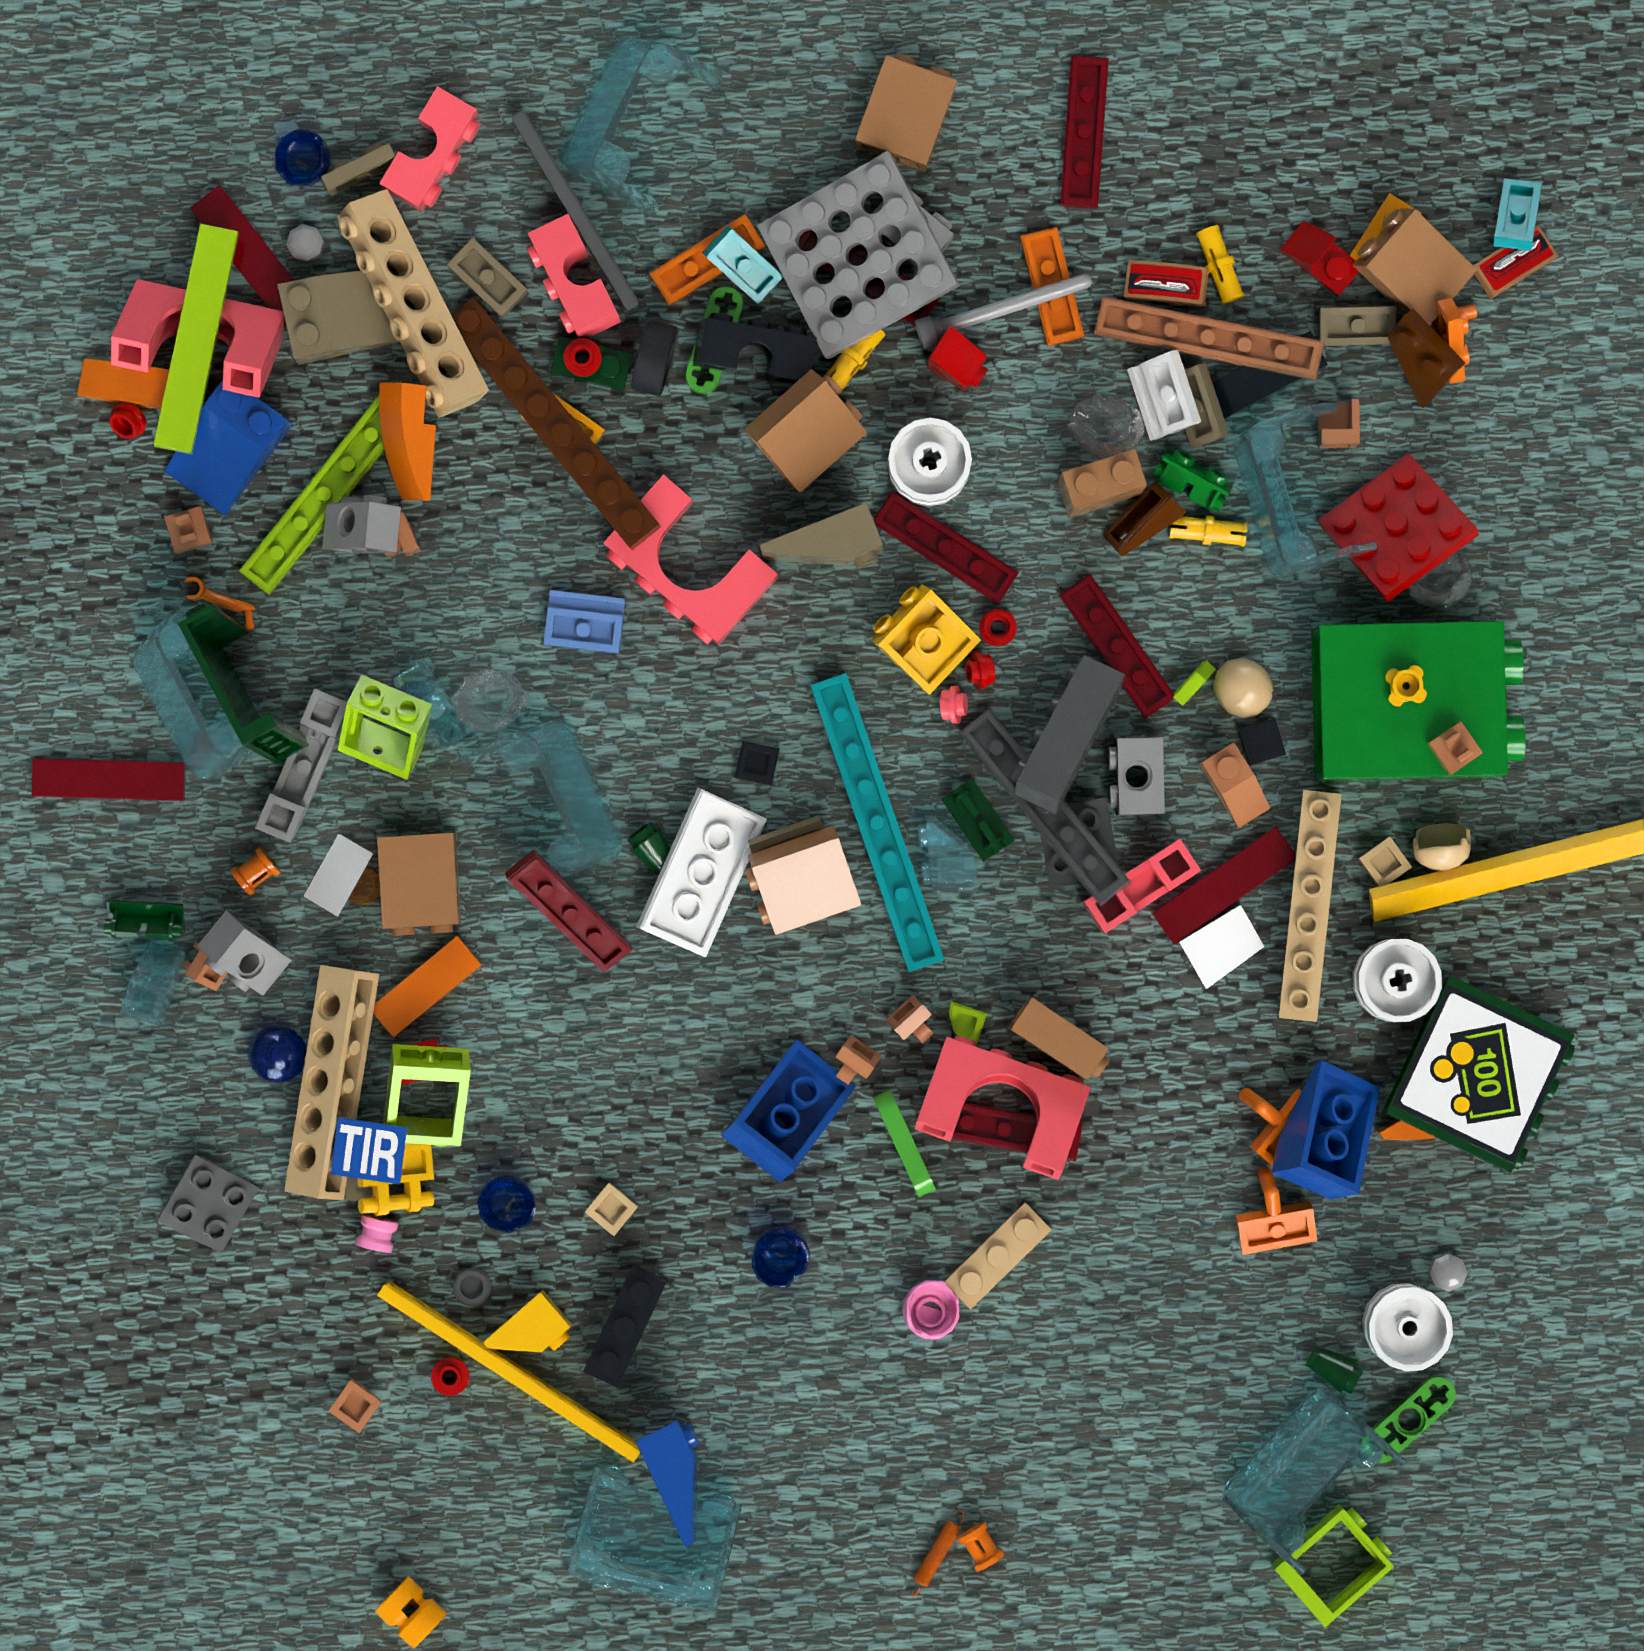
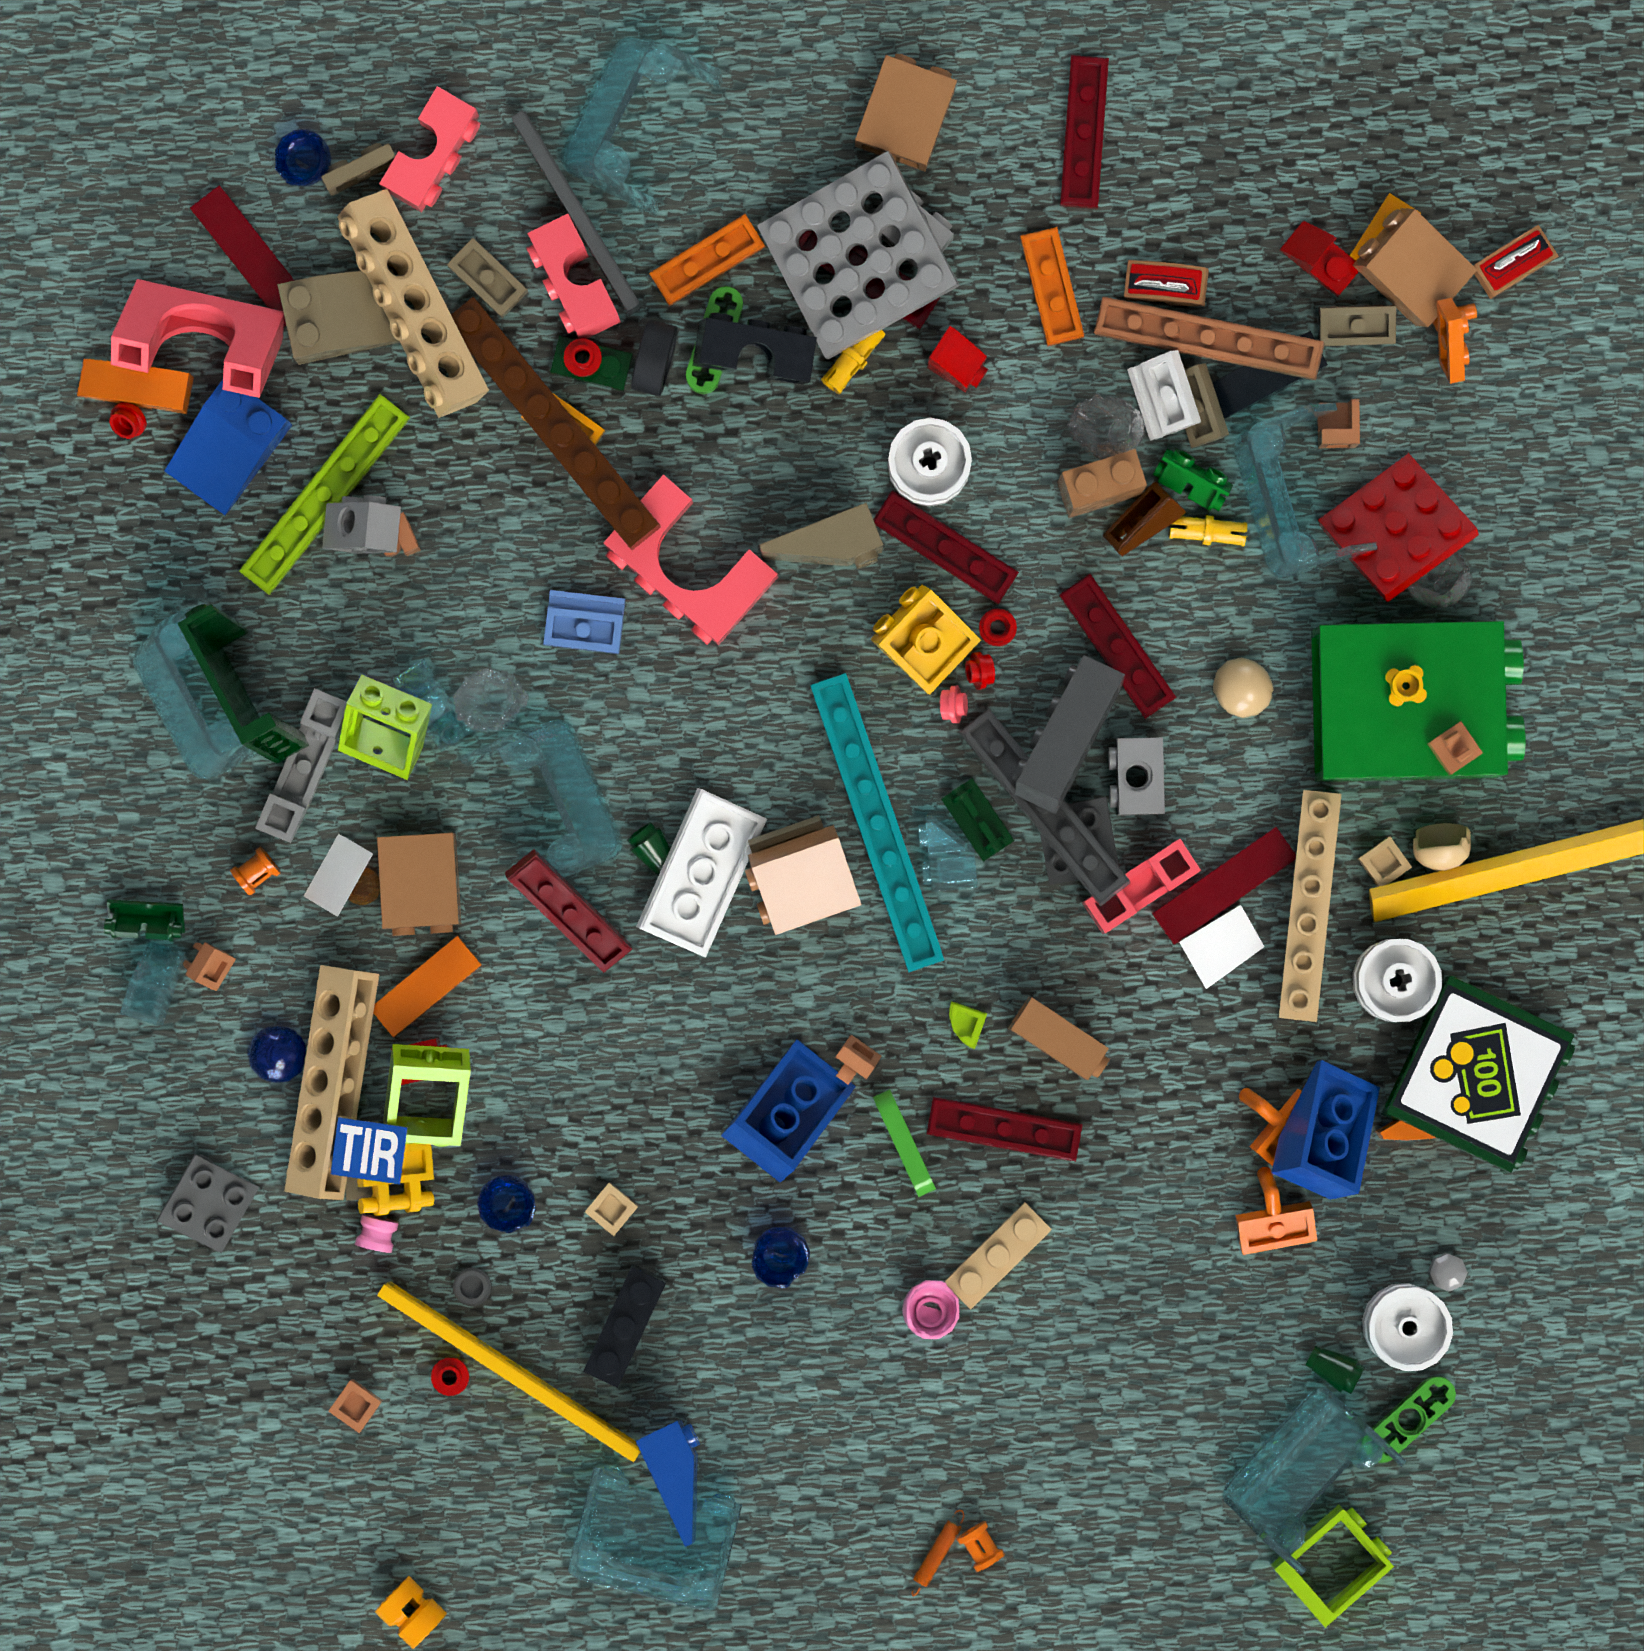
dark red tile [32,759,186,801] -> none
lime tile [154,224,239,454] -> none
nougat tile [164,506,213,554] -> none
orange piece [184,577,256,630] -> none
light grey brick [197,910,292,996] -> none
light grey tile [286,224,325,264] -> none
orange slope [379,382,436,501] -> none
yellow slope [483,1290,572,1352] -> none
plate [702,225,783,304] -> none
black tile [735,741,780,786] -> none
medium nougat brick [744,369,867,493] -> none
nougat tile [885,995,934,1044] -> none
light grey piece [915,274,1092,349] -> none
coral arch [915,1036,1091,1180] -> none
lime tile [1173,660,1216,706] -> none
yellow pin [1196,225,1245,305] -> none
nougat slope [1198,742,1270,828] -> none
black tile [1238,719,1286,766] -> none
reddish brown wing [1387,309,1465,408] -> none
teal plate [1493,178,1542,251] -> none

